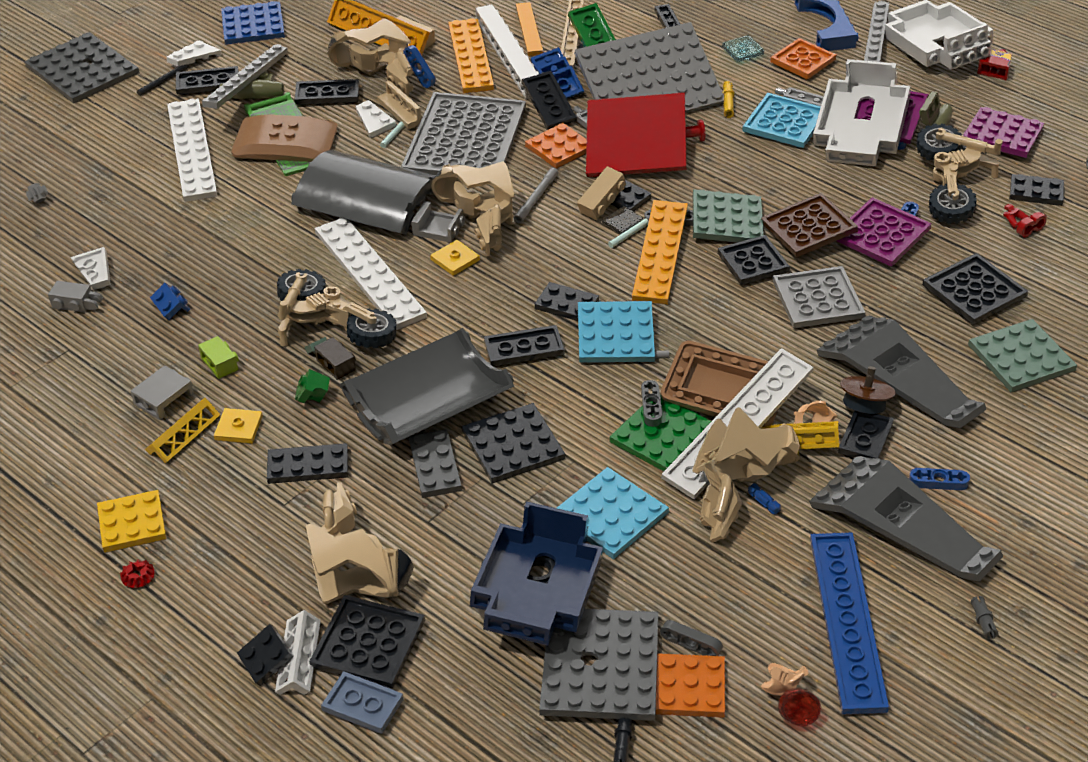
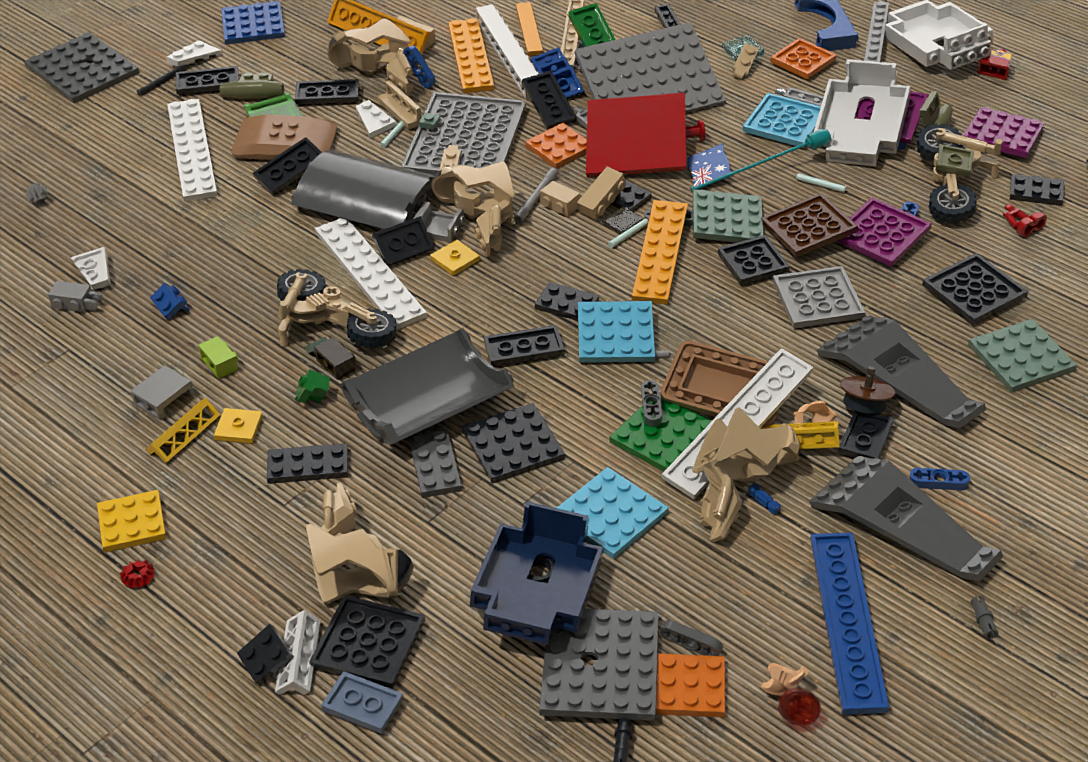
light grey plate [202,44,288,109] -> none
yellow pin [723,81,735,118] -> none
none -> black plate [253,137,322,195]
none -> black plate [372,216,435,266]
none -> sand green plate [419,113,440,130]
none -> tan hinge [439,145,461,171]
none -> tan brick [540,181,580,217]
none -> flag [687,129,831,193]
none -> tan hinge [732,43,759,80]
none -> light aqua bar [796,173,846,193]
none -> olive tile [935,144,974,177]

